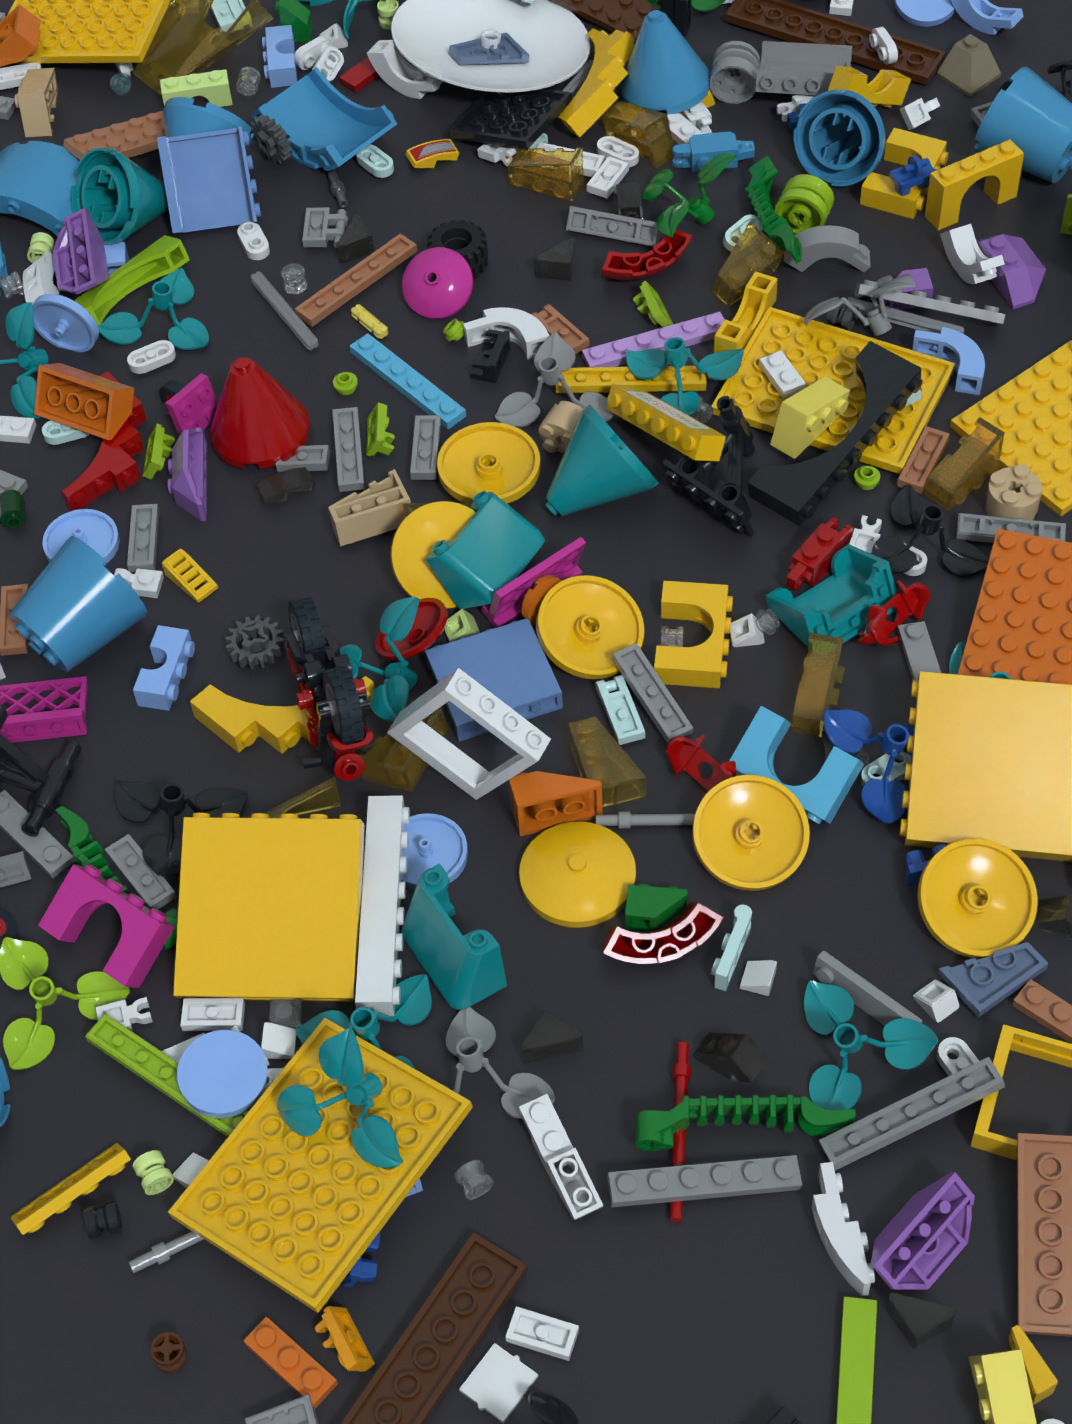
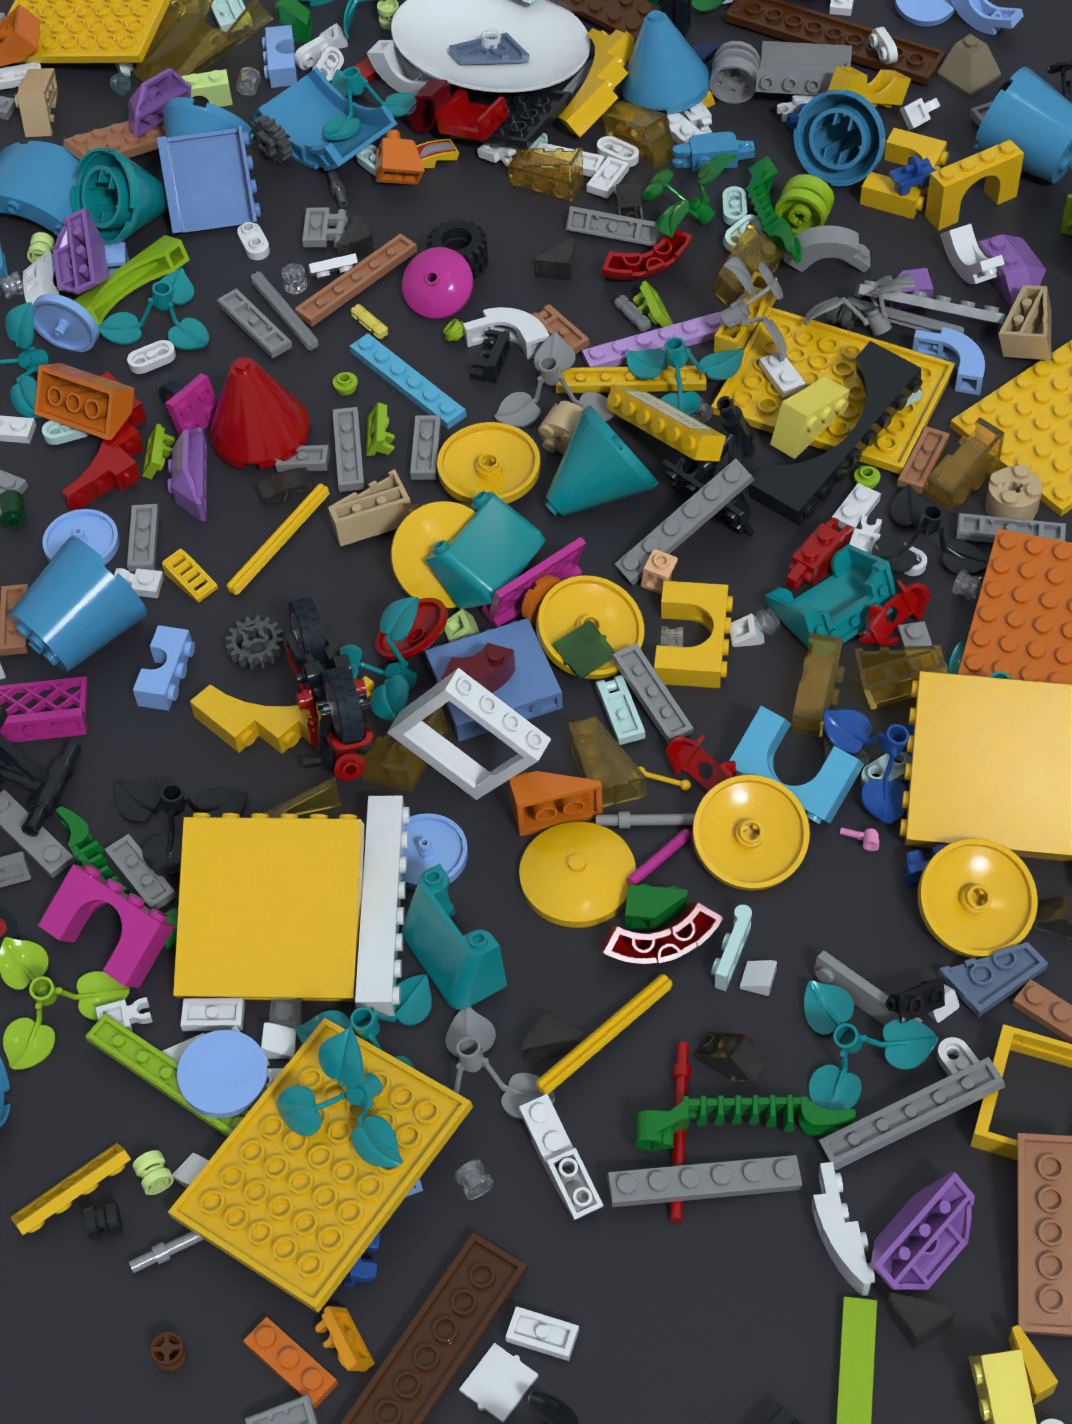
none -> medium lavender wedge [128,68,192,138]
none -> light grey plate [217,288,292,359]
none -> yellow axle [226,484,329,595]
none -> white plate [308,253,358,279]
none -> teal plant [323,67,417,140]
none -> orange torso [376,130,425,185]
none -> dark red brick [407,80,451,134]
none -> red panel [434,89,509,141]
none -> dark red brick [441,643,516,693]
none -> yellow axle [535,974,673,1095]
none -> clear green piece [552,620,616,681]
none -> light grey axle [614,295,652,332]
none -> light grey plate [615,459,755,585]
none -> dark pink bar [626,829,692,885]
none -> yellow hinge [634,767,691,790]
none -> light nougat bracket [641,549,678,595]
none -> dark blue slope [692,41,719,64]
none -> light grey plant [720,257,787,362]
none -> light aqua plate [722,186,747,226]
none -> white plate [832,483,881,534]
none -> bright pink hand [840,827,880,851]
none -> clear yellow wedge [854,645,950,710]
none -> black hinge [885,976,945,1023]
none -> clear wheel [952,569,983,602]
none -> tan wedge [998,285,1051,360]

